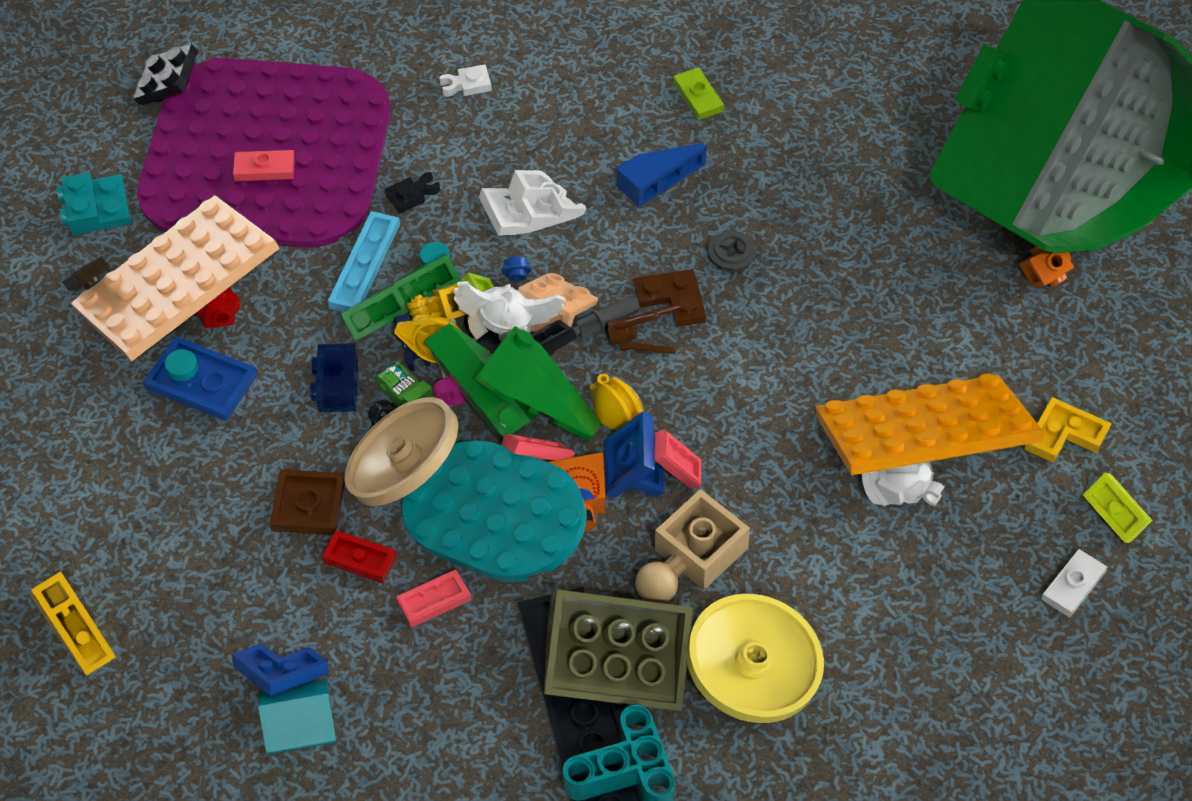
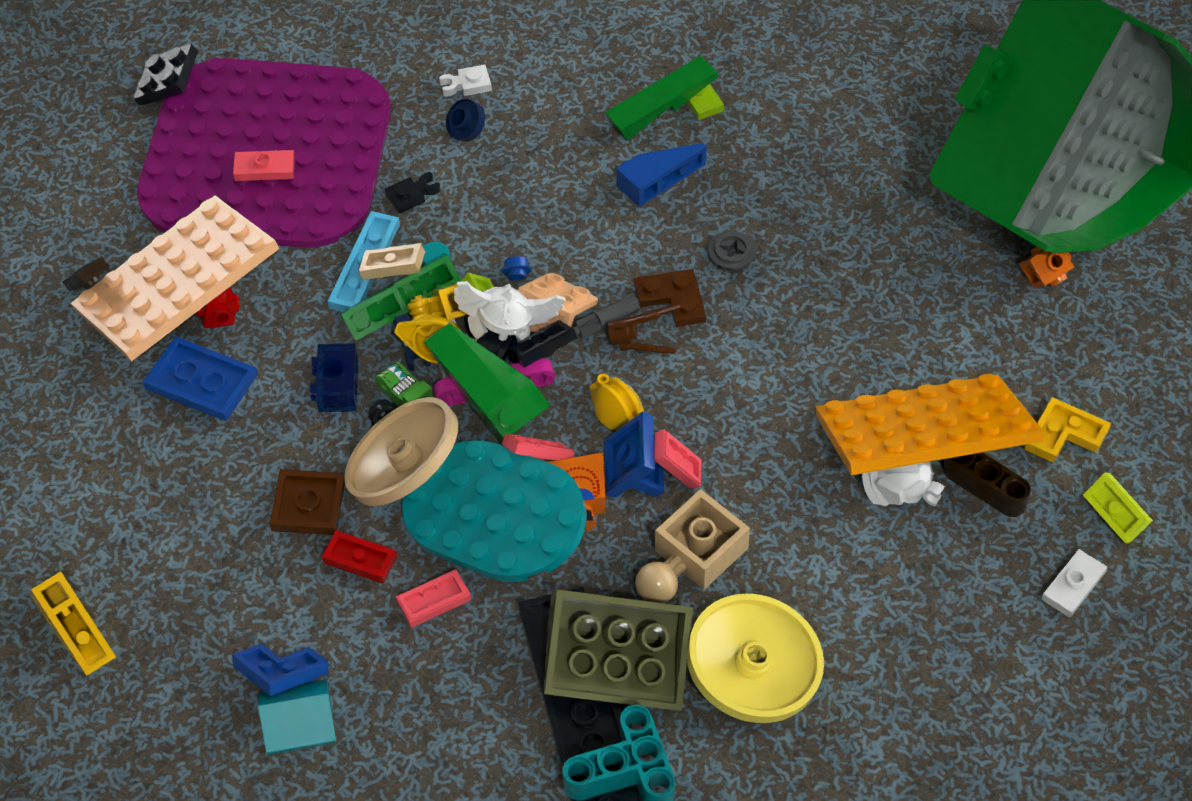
teal plate [56,172,131,235] -> none
teal tile [165,349,198,381] -> none
green wedge [475,326,602,441] -> none
white slope [479,170,586,236] -> none
none -> tan plate [359,243,425,280]
none -> dark blue plate [446,98,485,142]
none -> green slope [605,55,719,141]
none -> dark brown beam [943,452,1031,517]

